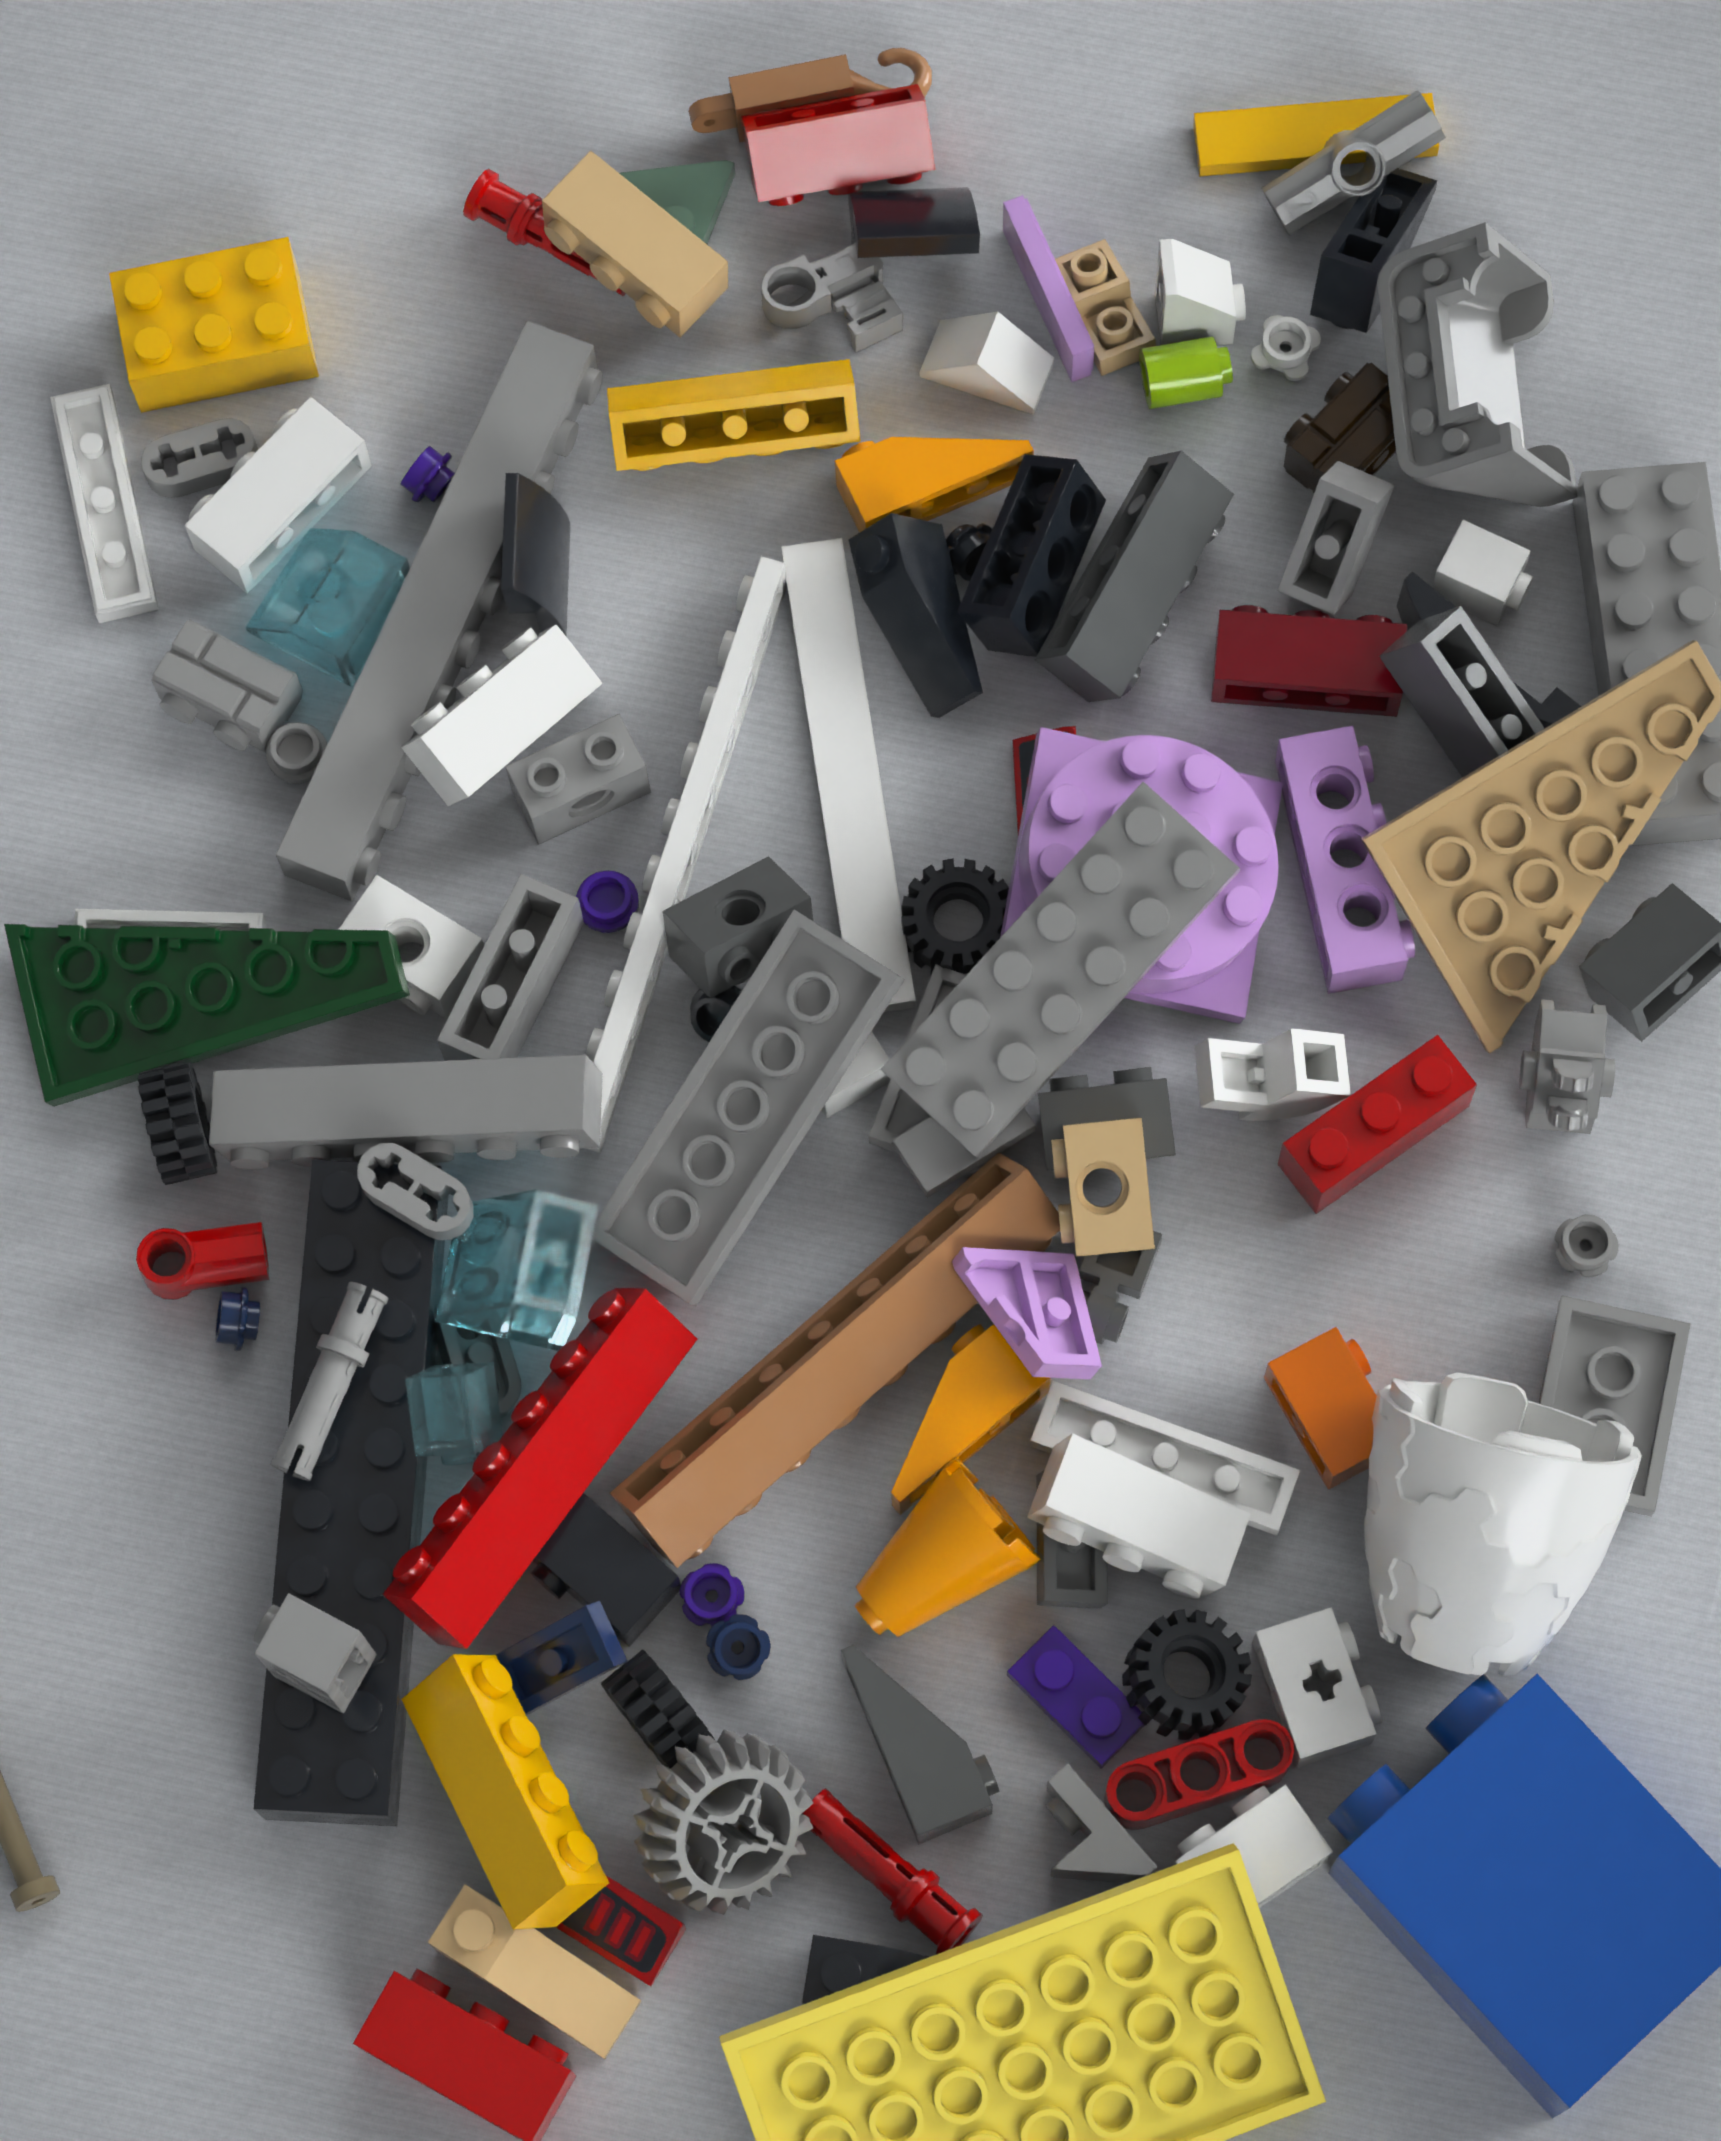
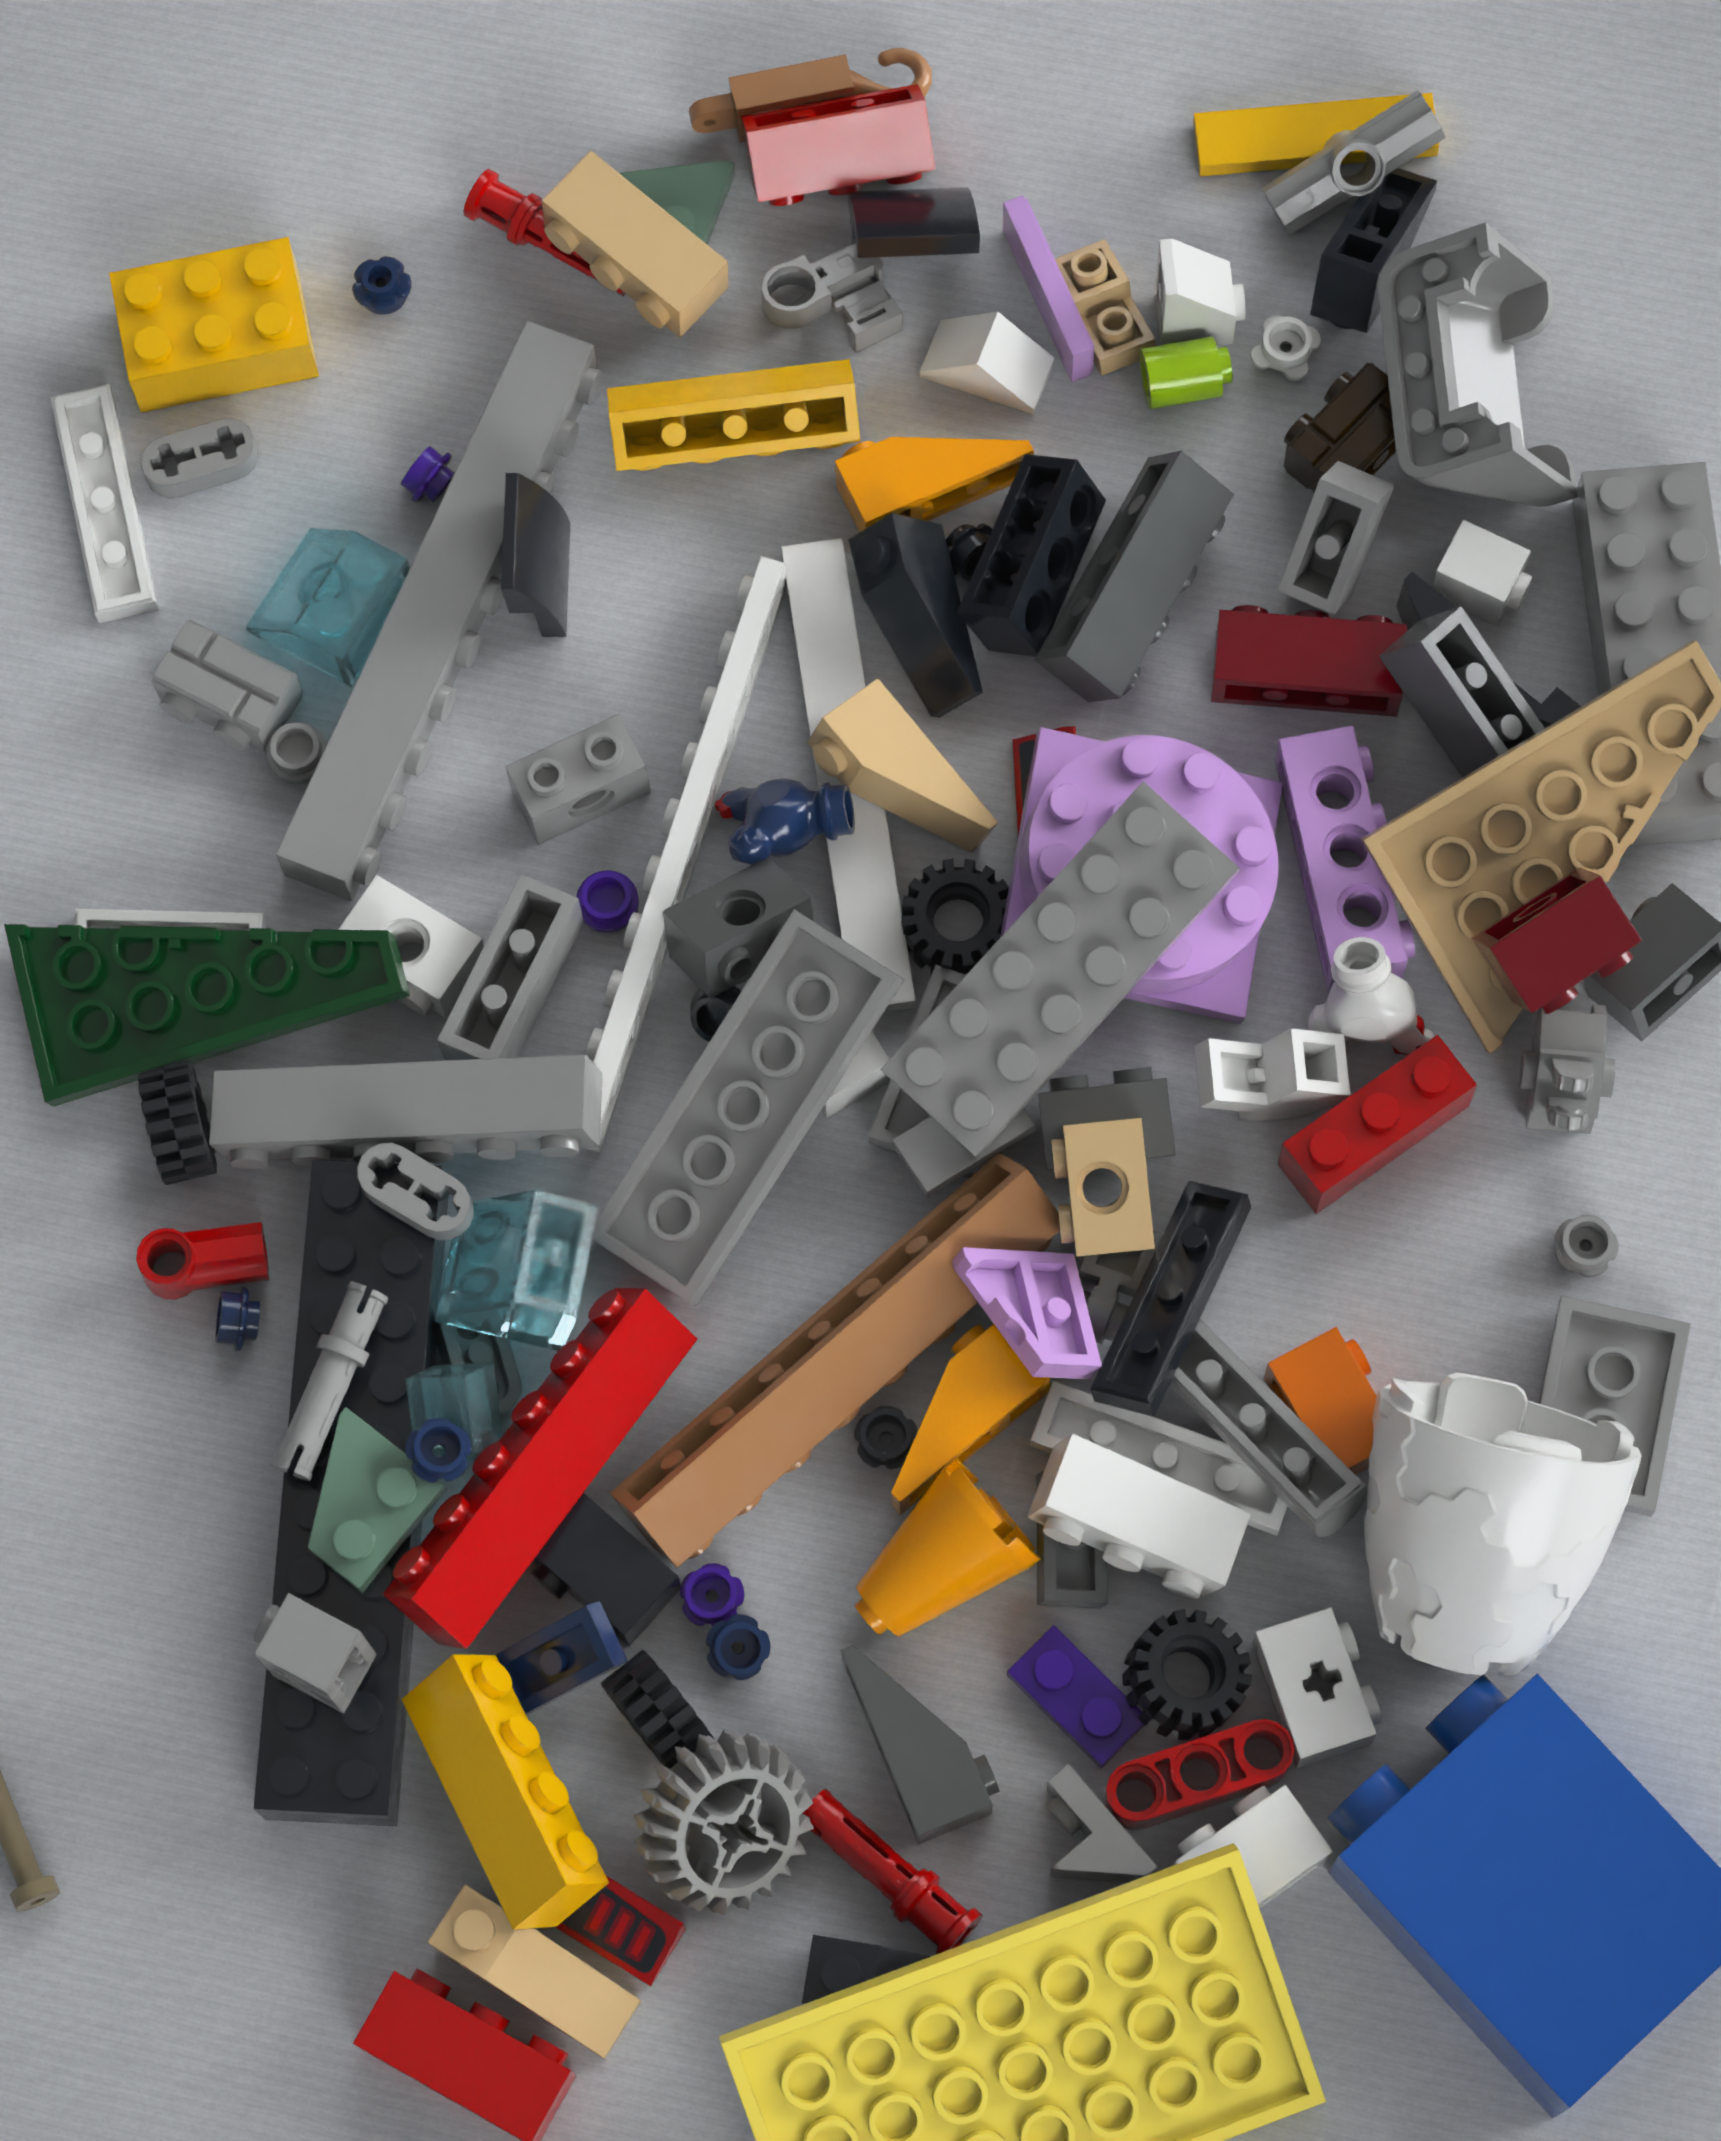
white brick [184,397,372,594] -> none
white brick [401,624,602,806] -> none
none -> sand green wing [308,1407,447,1593]
none -> dark blue plate [352,256,412,315]
none -> dark blue plate [405,1418,472,1483]
none -> dark blue animal [715,778,855,865]
none -> tan slope [807,679,998,852]
none -> black plate [854,1406,918,1470]
none -> black tile [1090,1181,1251,1417]
none -> light grey brick [1169,1319,1366,1538]
none -> white animal [1308,937,1434,1056]
none -> dark red brick [1471,867,1643,1014]

